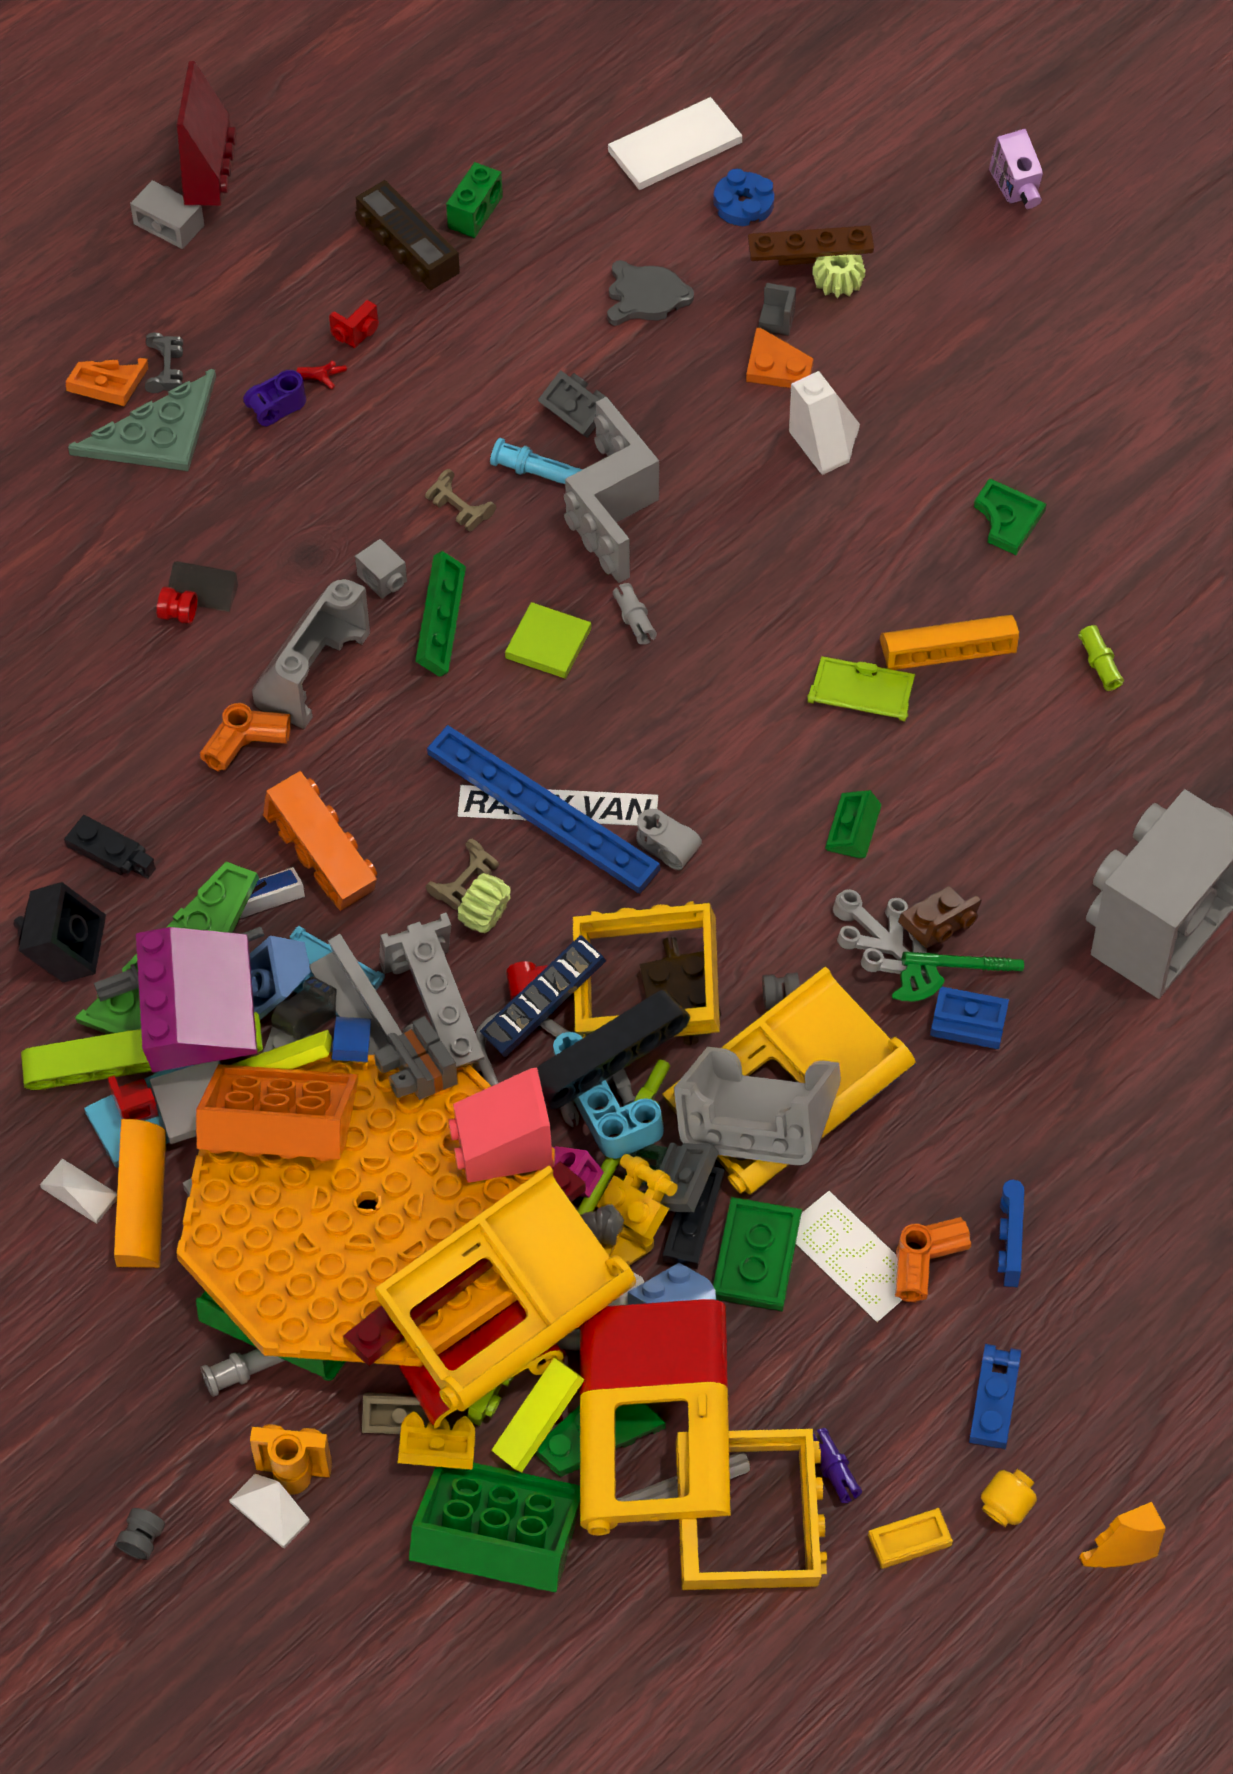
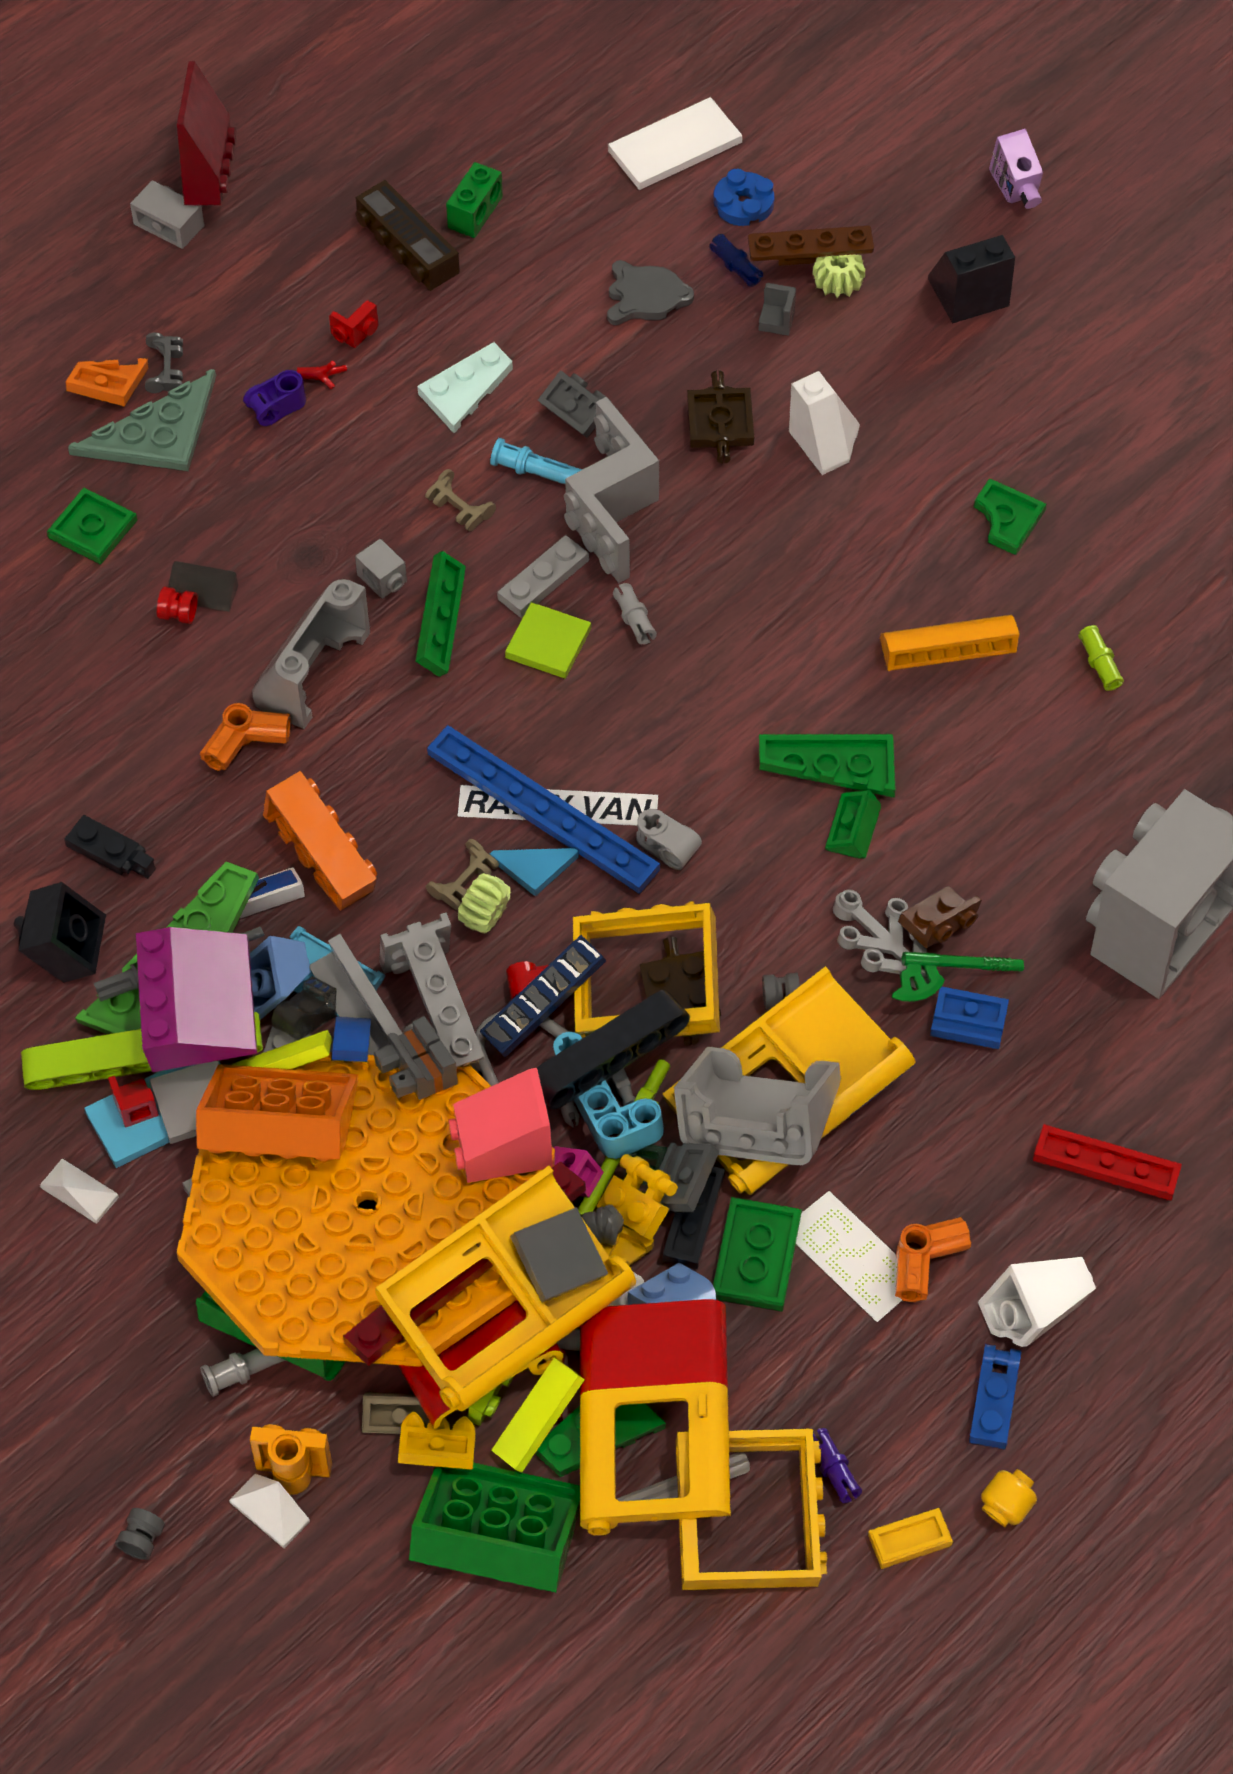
light orange brick [114,1119,166,1268] -> none
orange wing [746,328,814,388] -> none
lime door [807,656,915,722] -> none
blue plate [997,1180,1024,1287] -> none
light orange slope [1079,1502,1166,1568] -> none
none -> green tile [47,488,138,565]
none -> light aqua wing [417,342,513,433]
none -> dark azure tile [490,848,579,896]
none -> light grey plate [497,535,589,618]
none -> dark grey tile [510,1207,608,1303]
none -> dark brown plate [687,370,754,464]
none -> clear blue pin [709,234,763,287]
none -> green wing [759,734,895,798]
none -> black slope [928,235,1015,324]
none -> white slope [978,1257,1096,1347]
none -> red plate [1033,1124,1182,1201]

